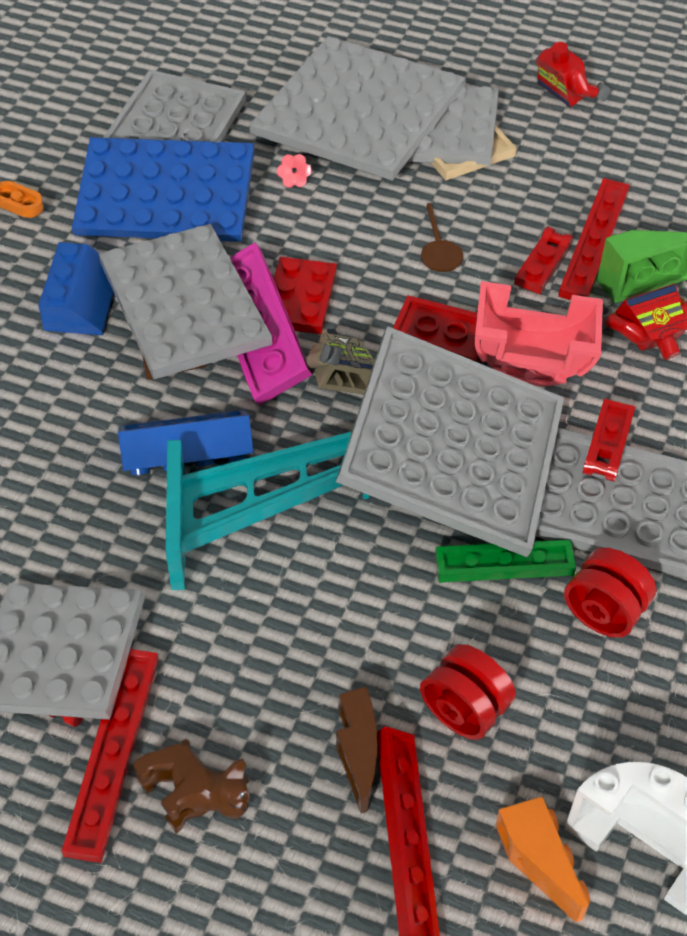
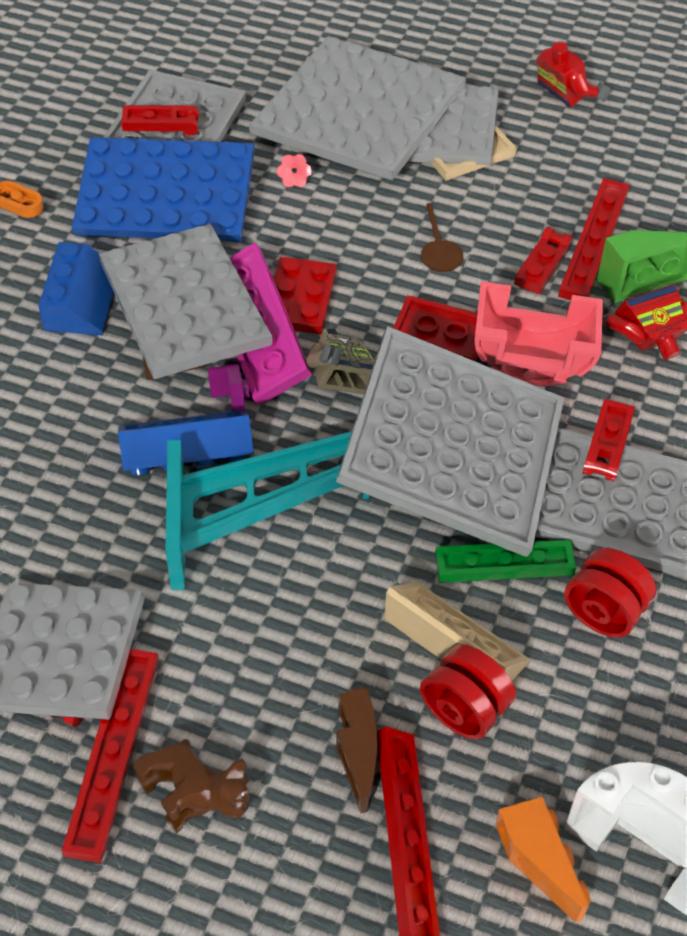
none -> red plate [121,105,199,136]
none -> magenta bracket [208,364,250,412]
none -> tan slope [384,582,530,681]

